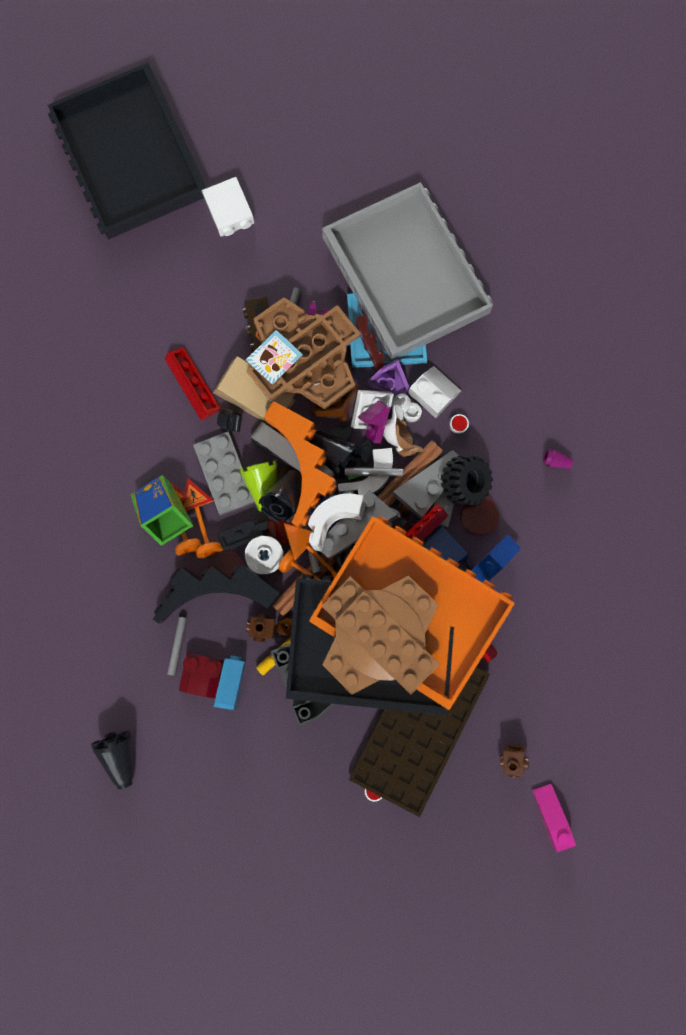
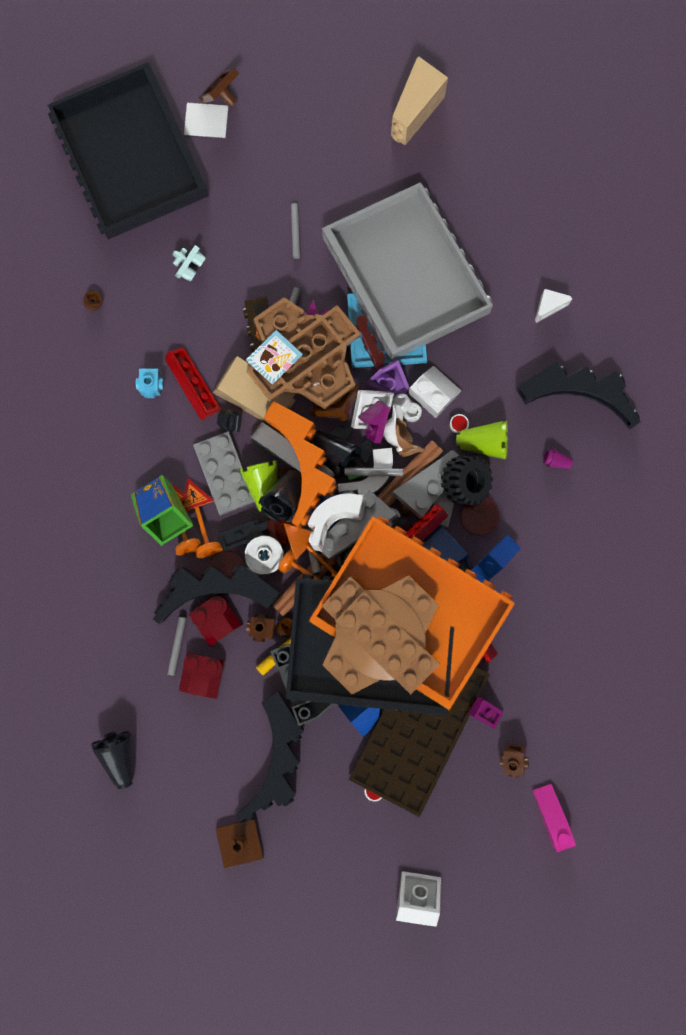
white brick [202,177,254,237] -> none
dark azure slope [214,655,246,710] -> none
none -> reddish brown tile [83,291,103,311]
none -> medium azure brick [136,369,164,398]
none -> light aqua hips [172,245,206,281]
none -> white sticker [184,103,228,138]
none -> dark red slope [189,593,242,647]
none -> reddish brown tile [199,68,239,108]
none -> reddish brown tile [216,818,264,869]
none -> black arch [236,692,304,822]
none -> light grey bar [291,203,300,259]
none -> blue slope [338,705,380,736]
none -> tan slope [391,57,448,145]
none -> white slope [396,871,441,927]
none -> lime cone [456,421,508,459]
none -> magenta slope [469,697,504,729]
none -> black arch [516,362,641,430]
none -> white slope [535,289,572,323]

